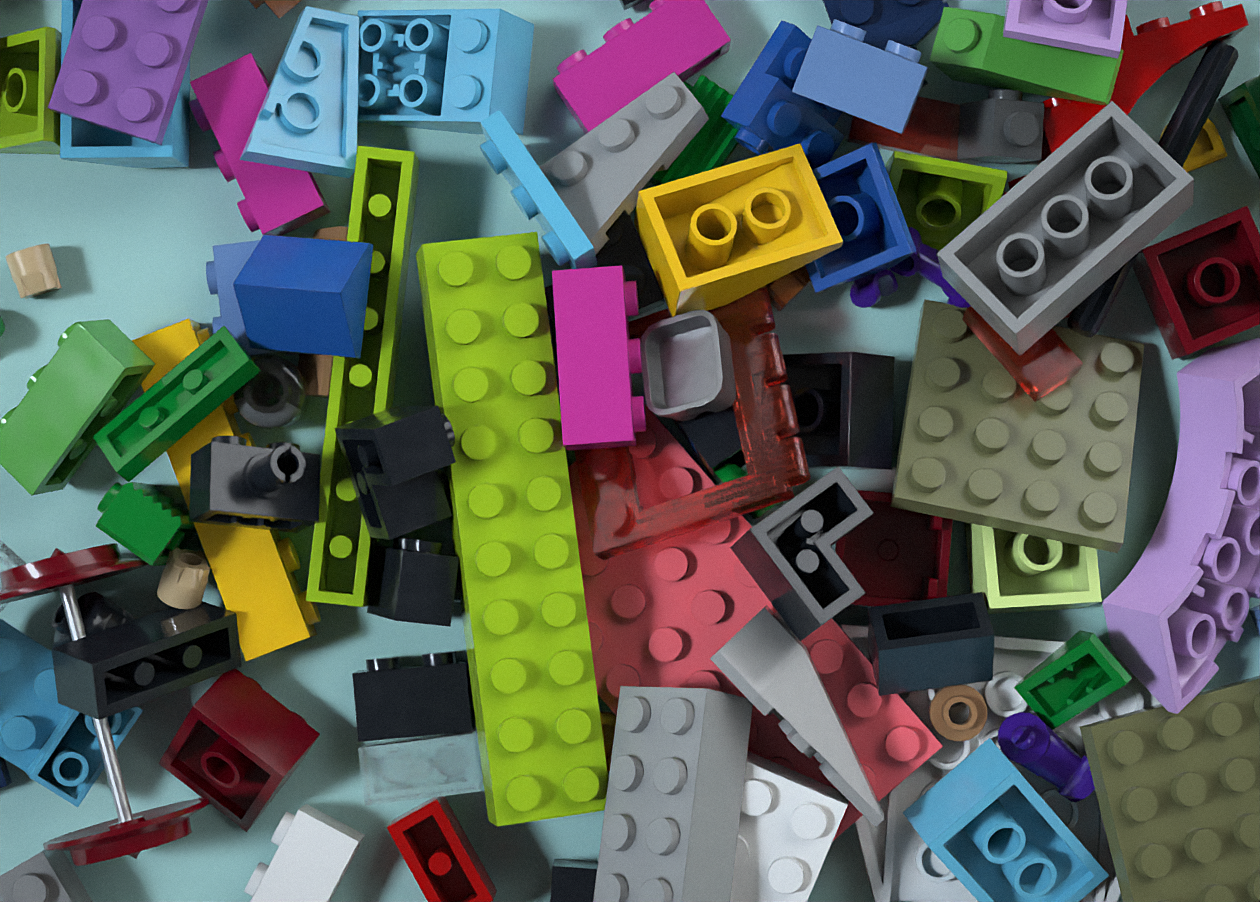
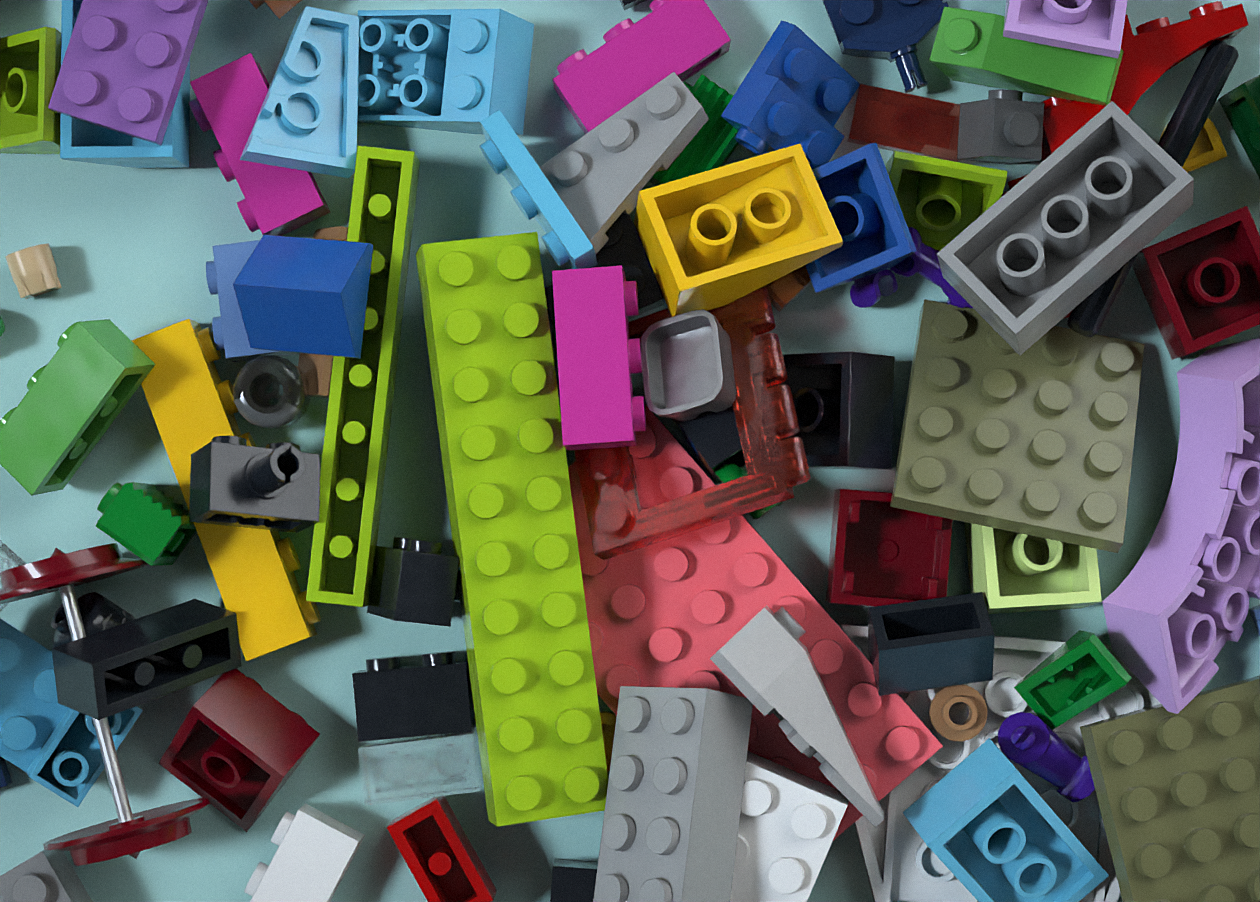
green plate [93,326,261,482] -> none
tan hose [157,547,210,610] -> none
black brick [334,406,456,540] -> none
brick [730,466,873,641] -> none
medium blue brick [792,19,929,134] -> none
clear red plate [962,306,1083,402] -> none

